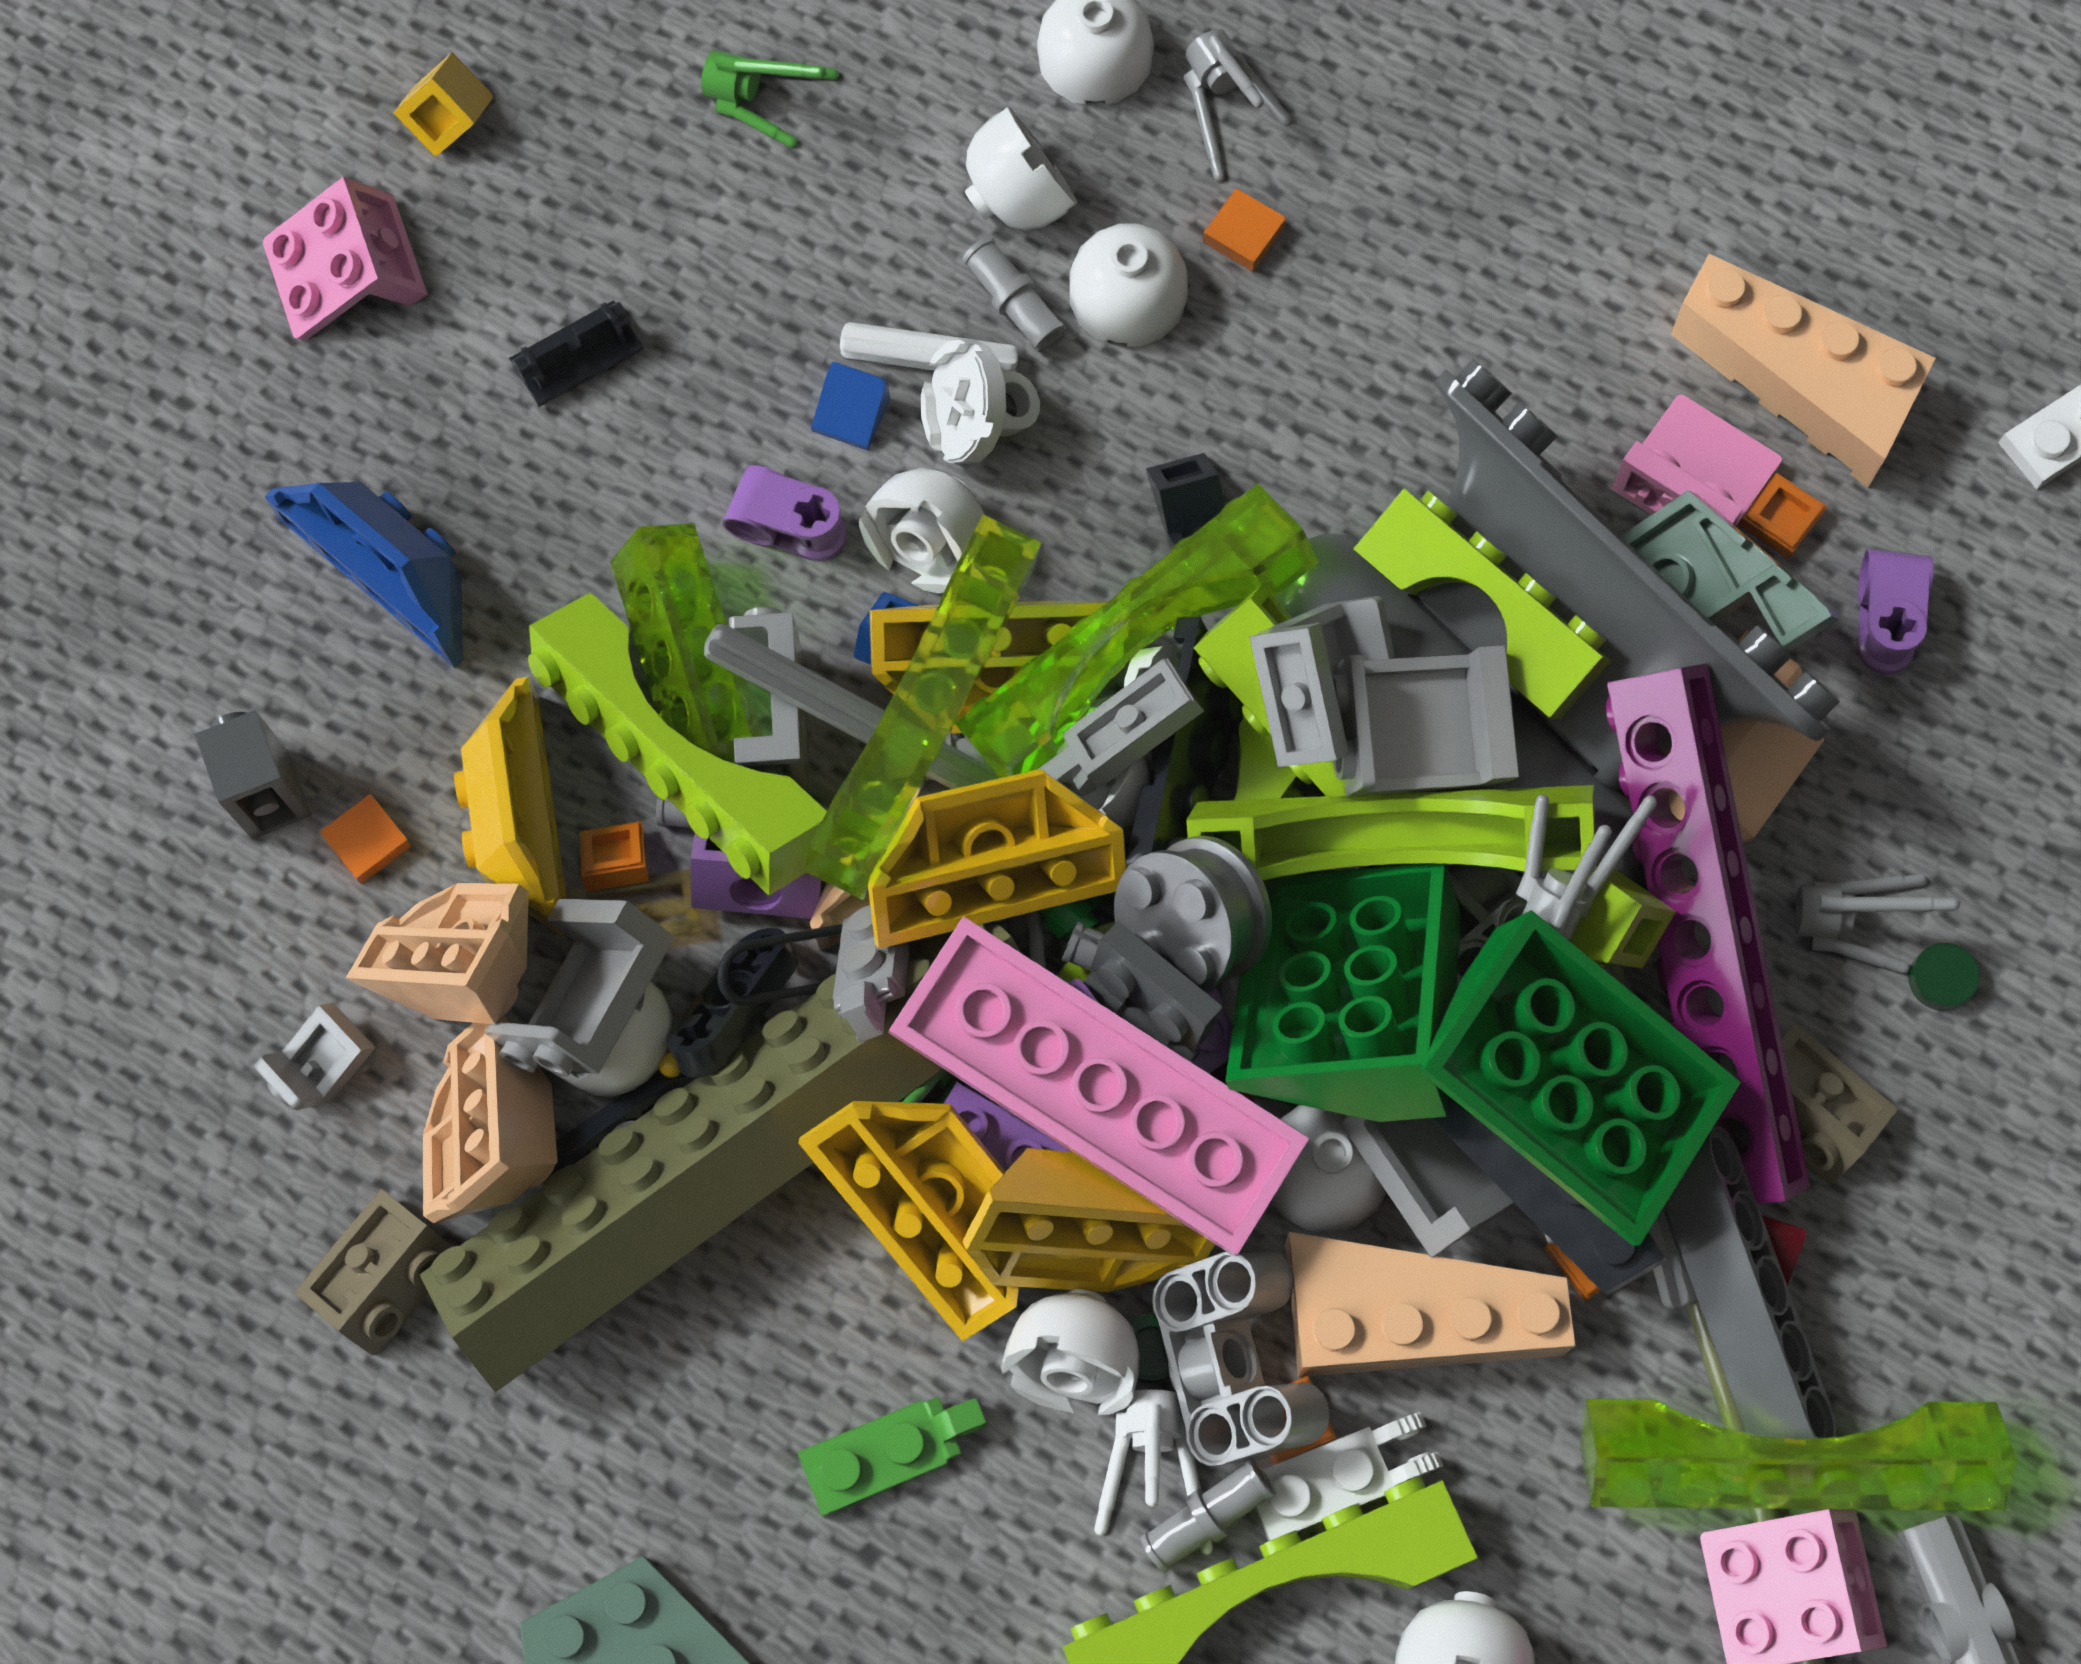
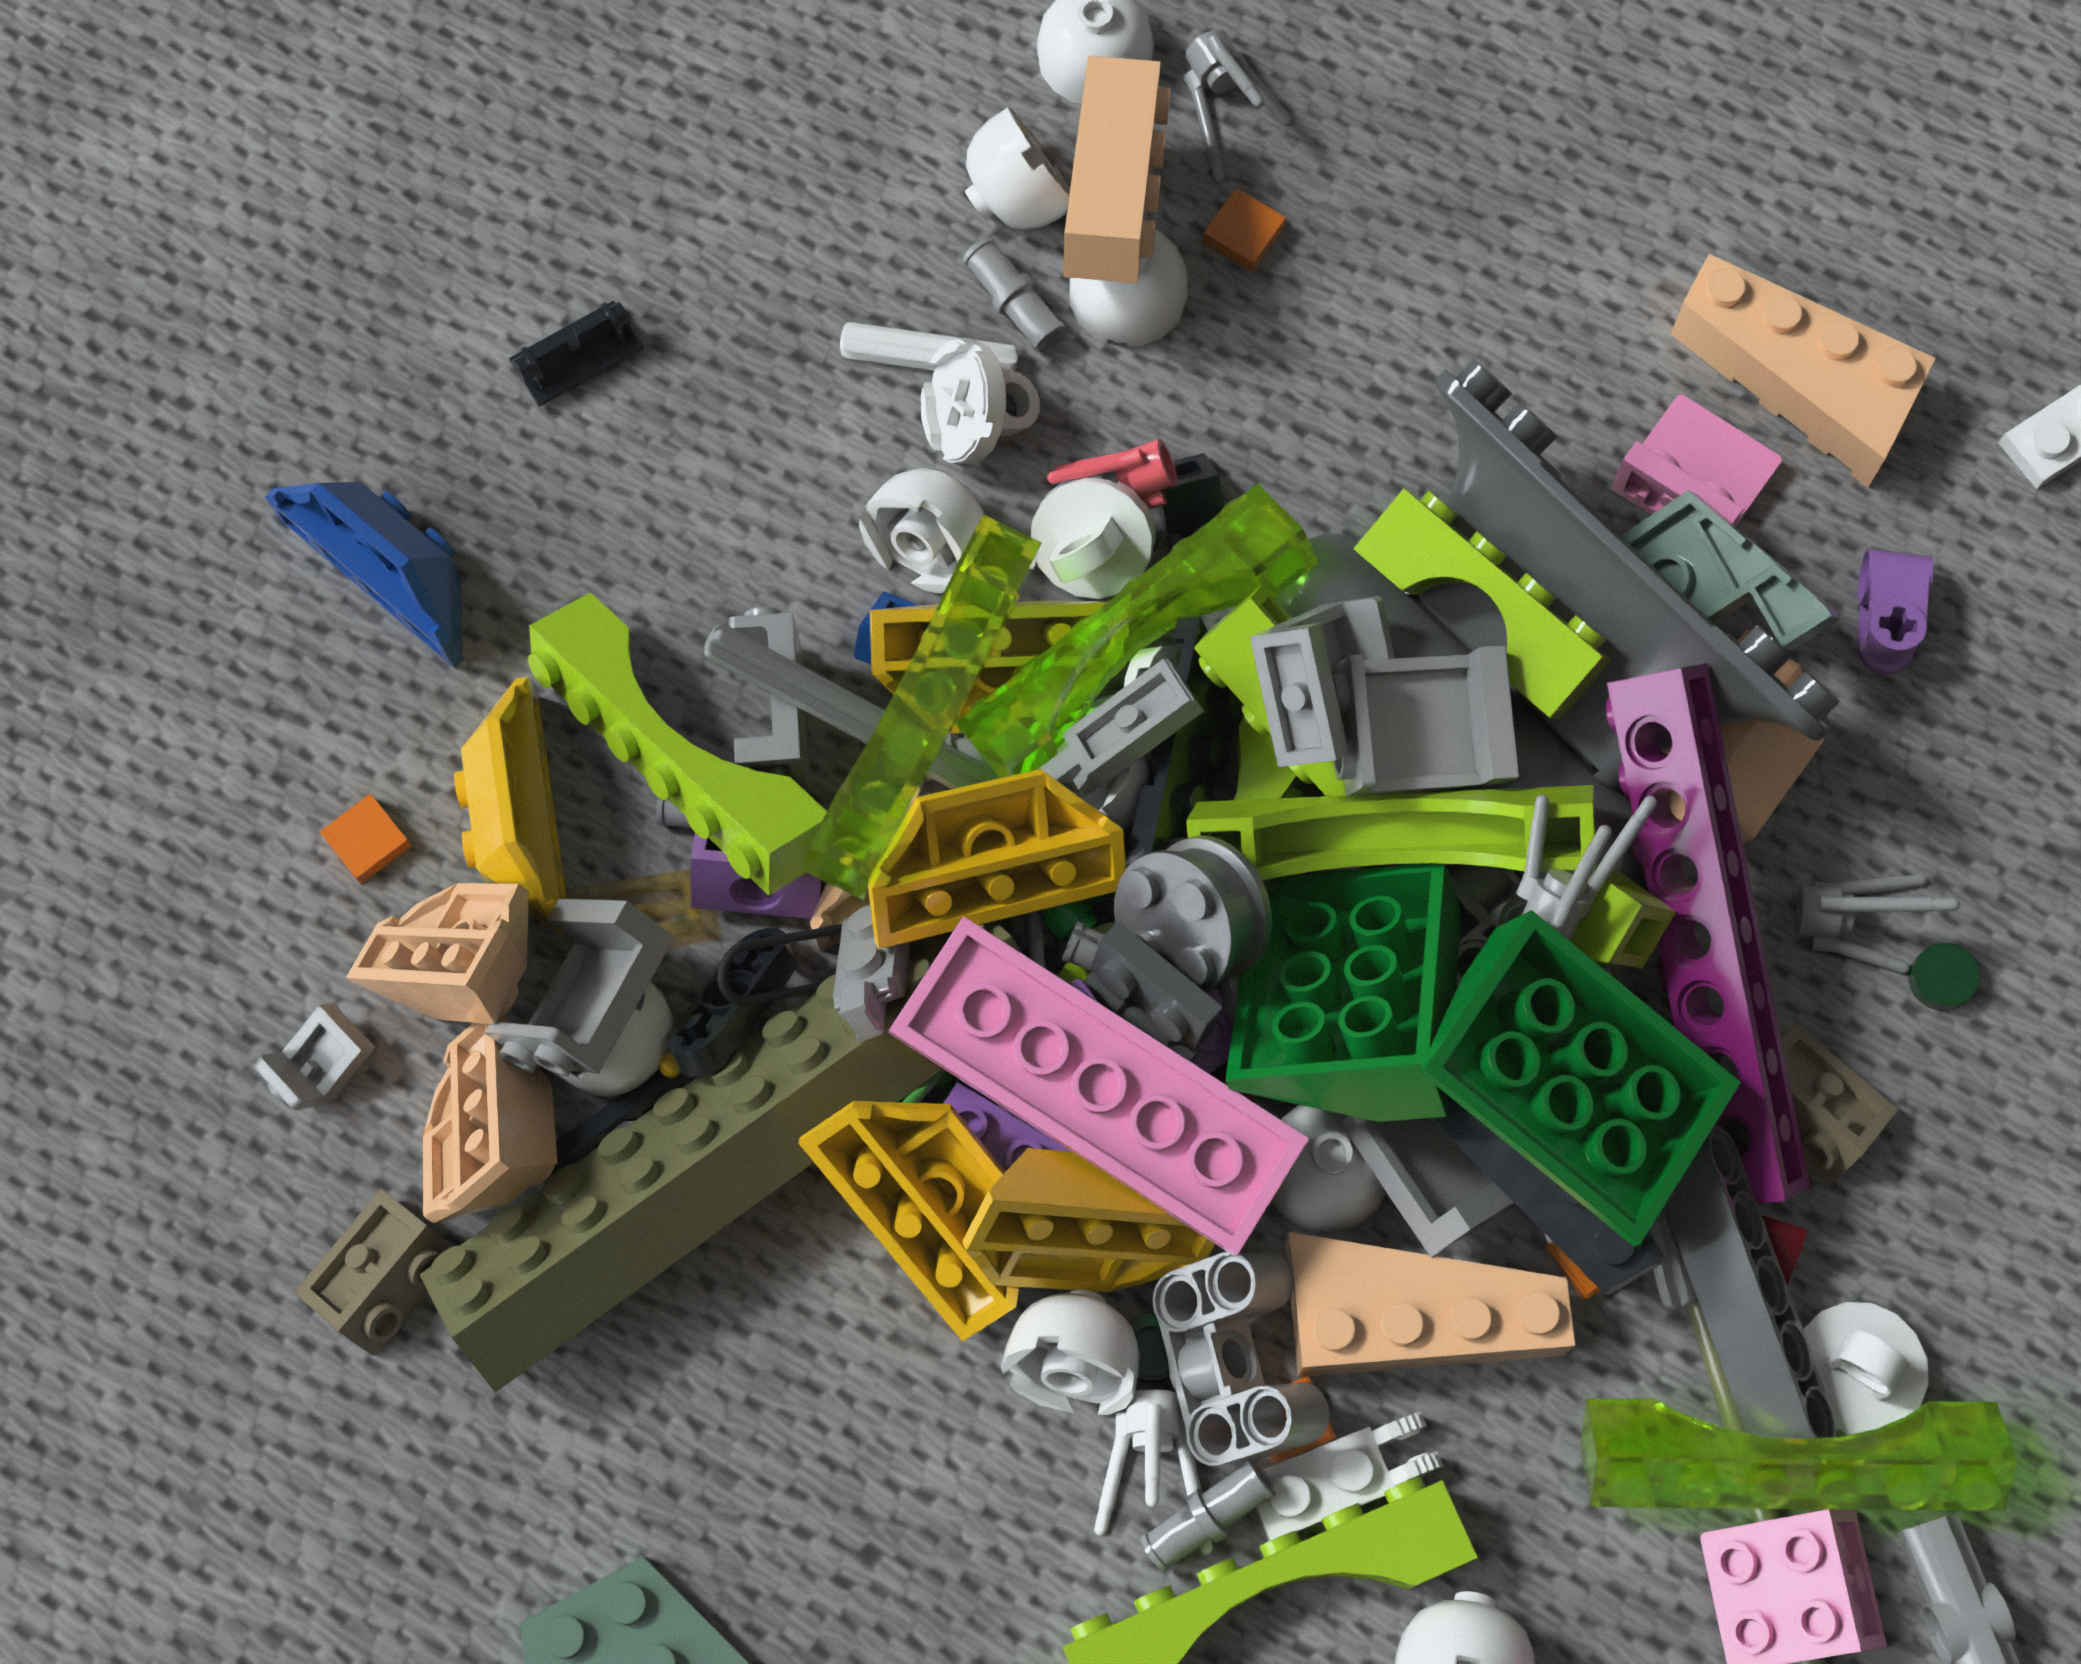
dark grey brick [194,710,312,839] -> none
bright pink bracket [263,177,428,340] -> none
yellow panel [393,52,493,157] -> none
orange tile [579,821,649,892] -> none
clear neon green brick [610,523,763,764] -> none
bright green plant [701,49,839,148] -> none
medium lavender piece [722,465,847,561] -> none
bright green hinge [797,1397,988,1518] -> none
blue slope [811,362,890,451] -> none
orange tile [1738,473,1827,559] -> none
none -> white tile [1030,475,1156,599]
none -> coral plant [1047,439,1177,510]
none -> light nougat wedge [1063,56,1171,283]
none -> white tile [1803,1302,1928,1438]

